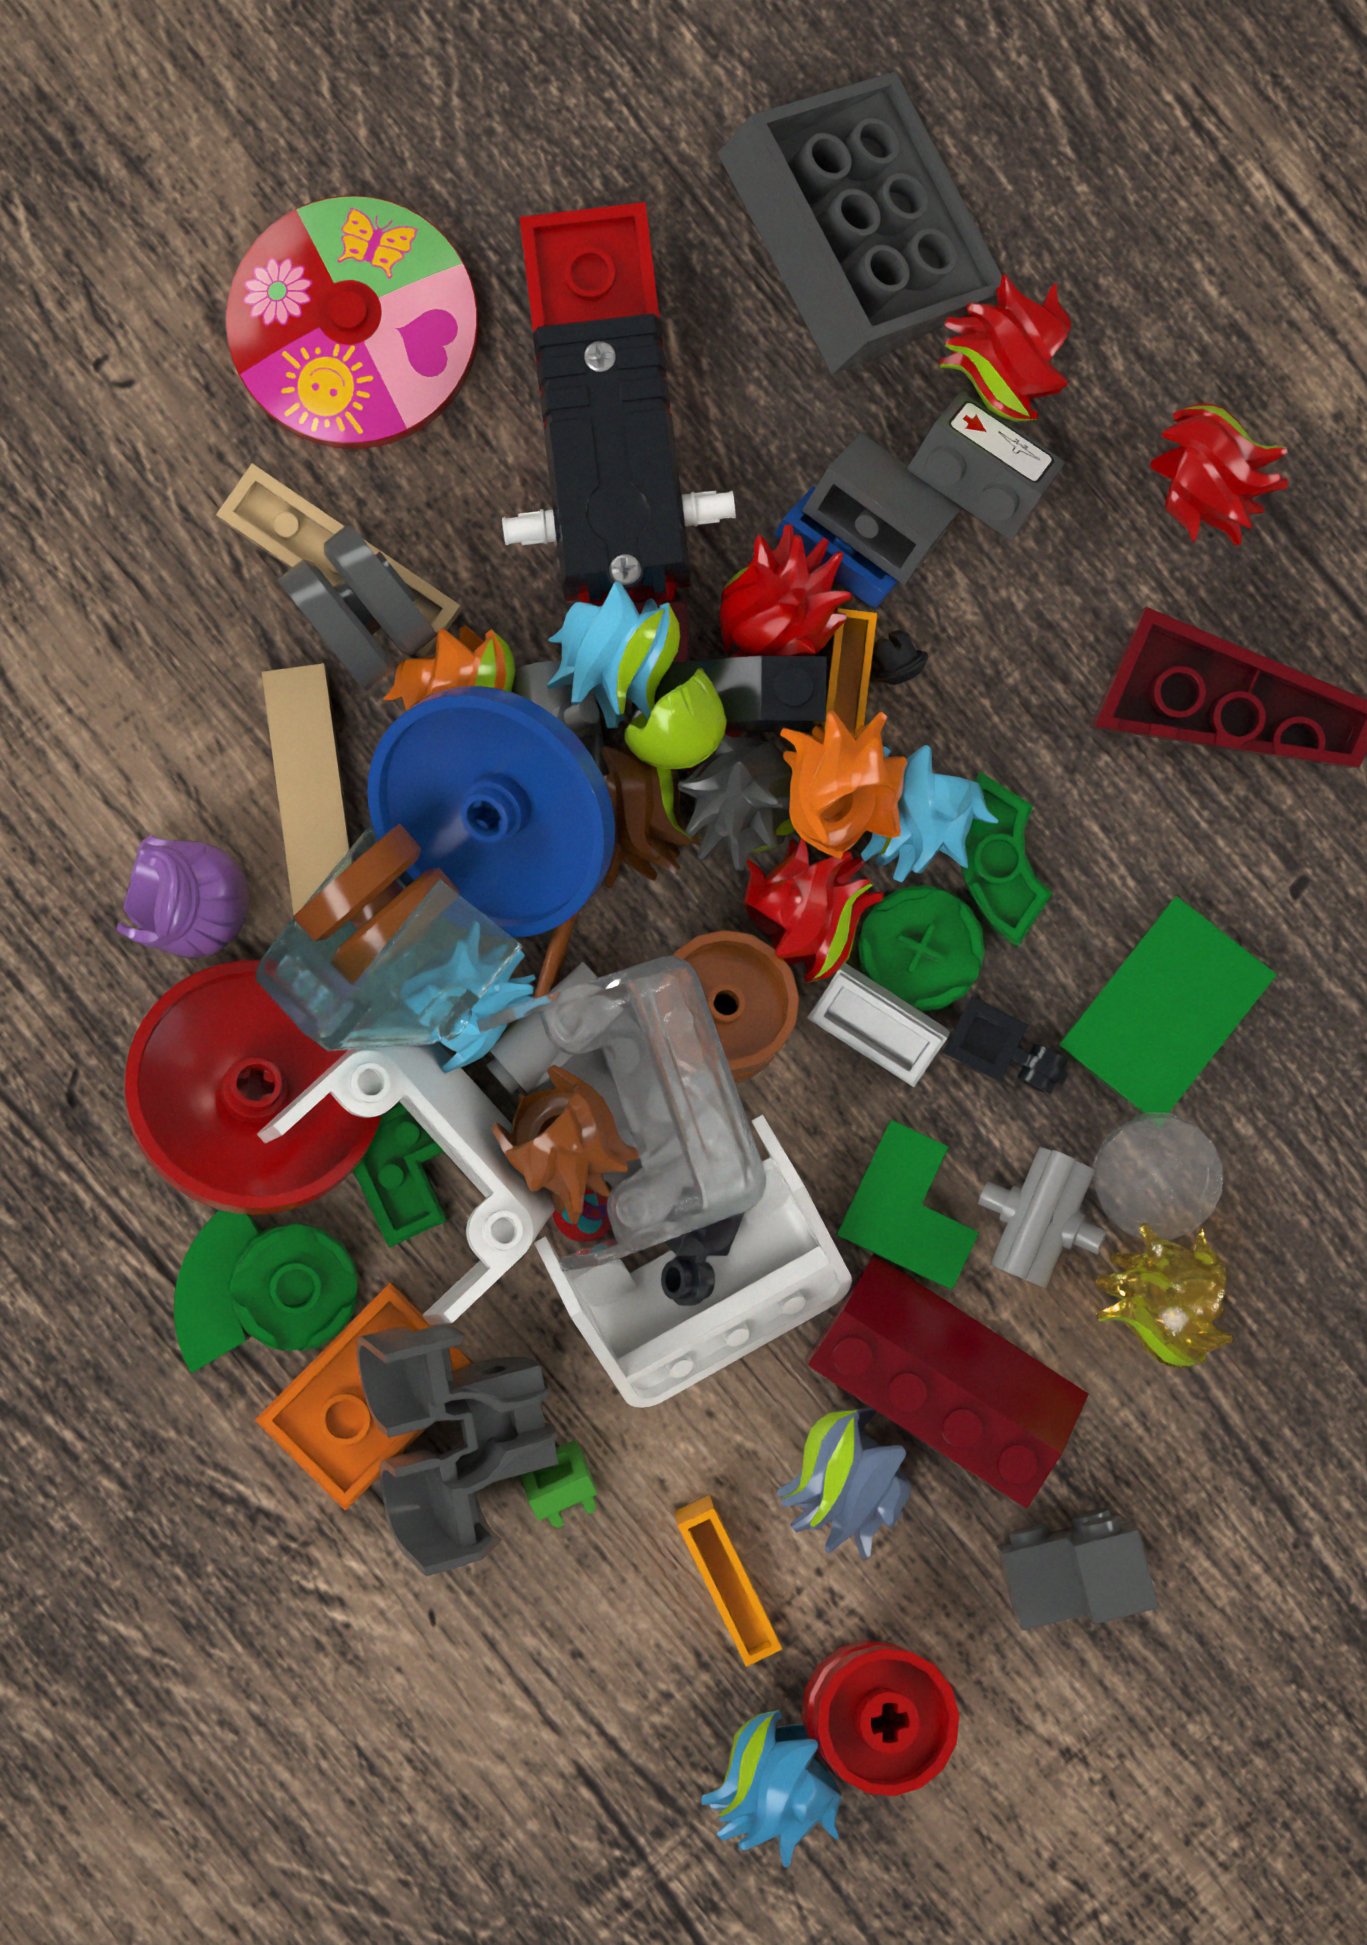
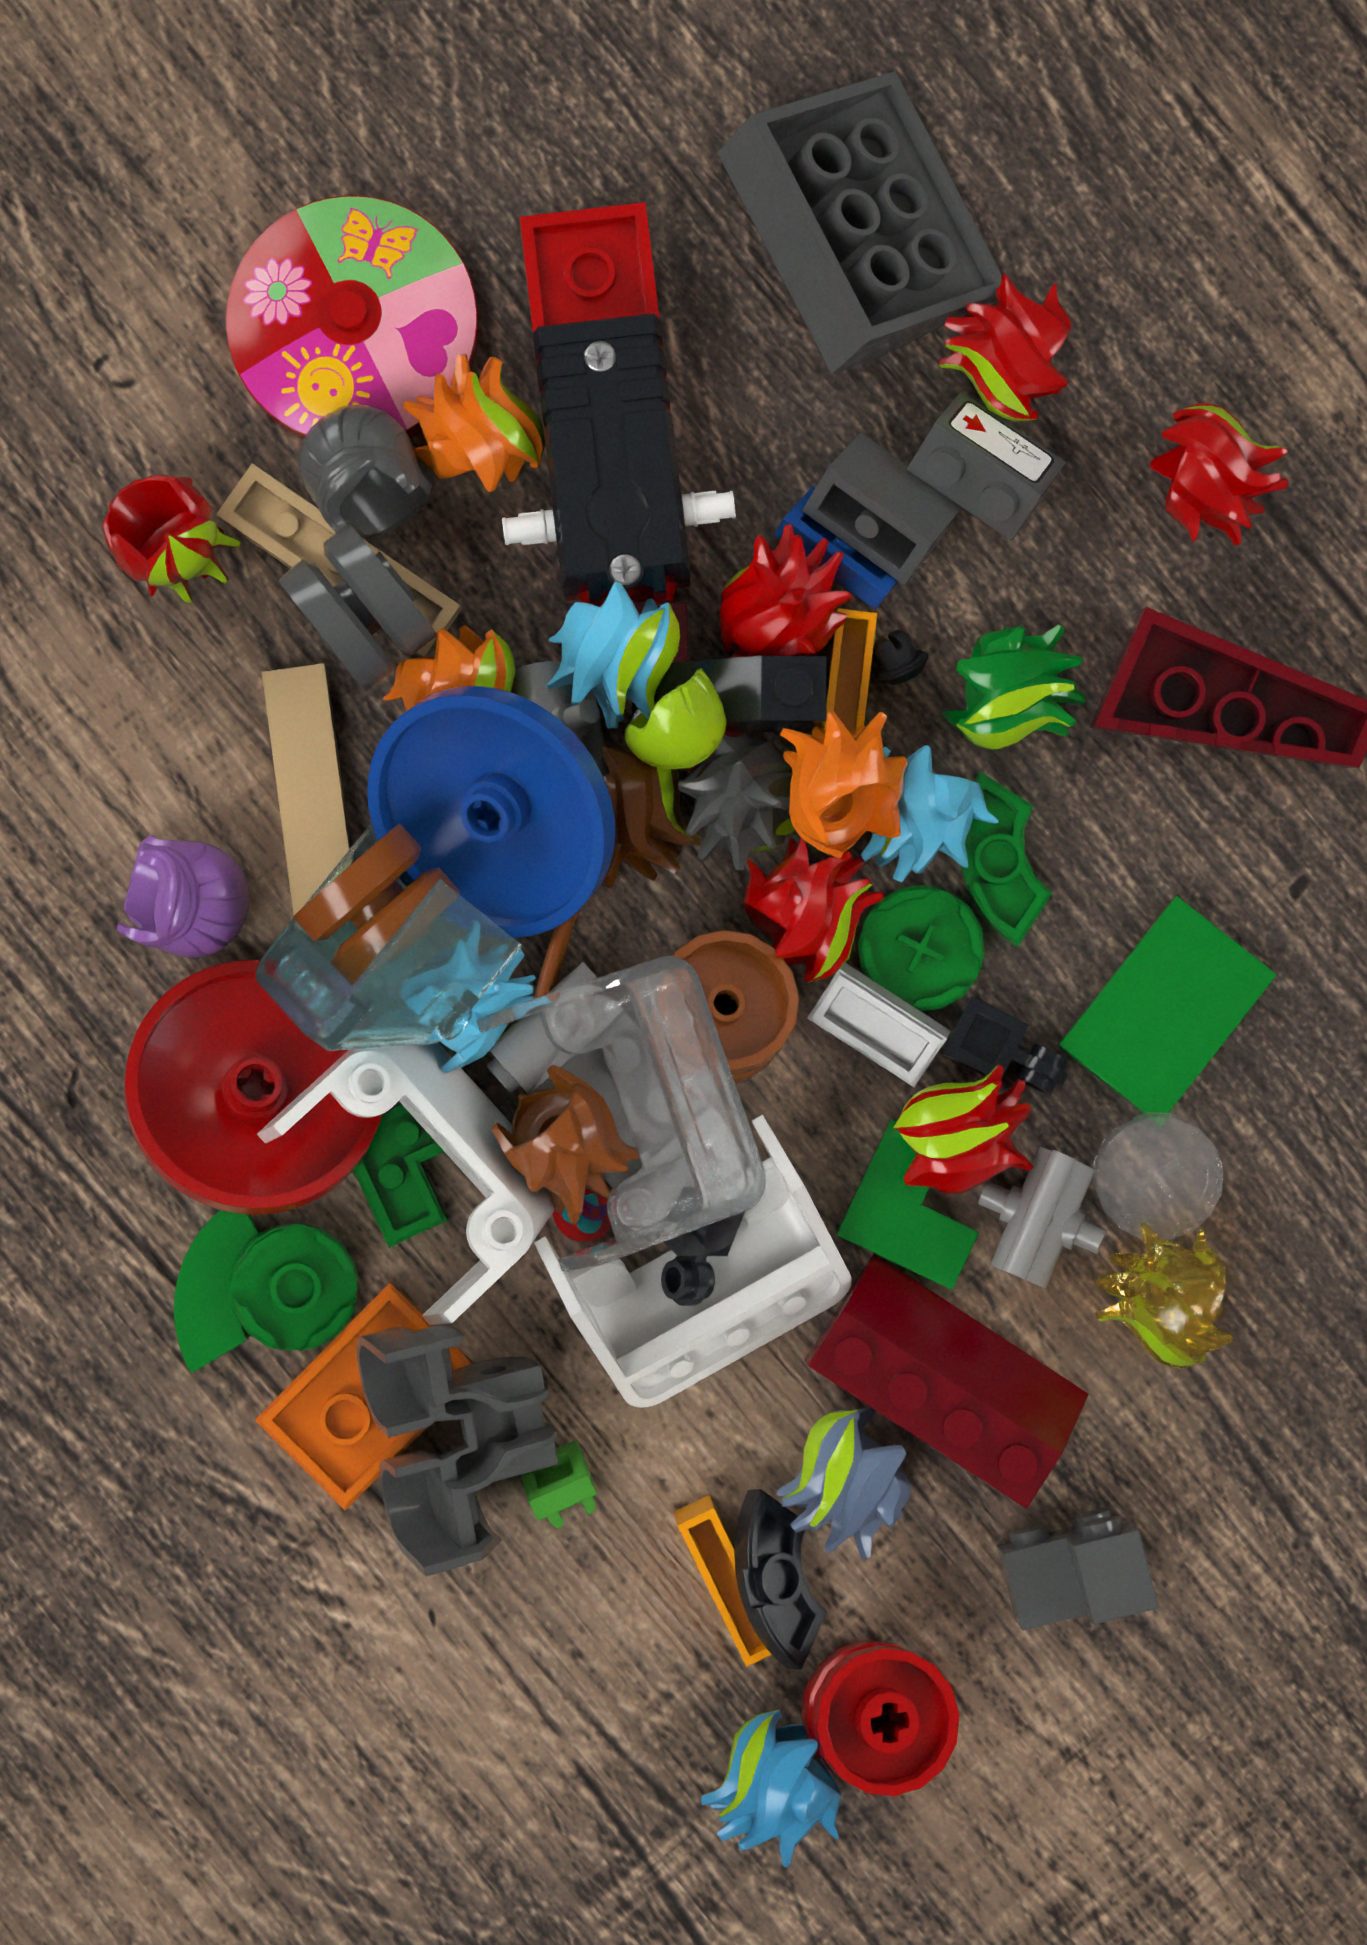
none -> red hair [102,474,240,603]
none -> dark grey hair [298,404,432,537]
none -> orange hair [403,354,546,492]
none -> black tile [734,1489,827,1670]
none -> red hair [893,1064,1034,1194]
none -> green hair [941,624,1086,750]

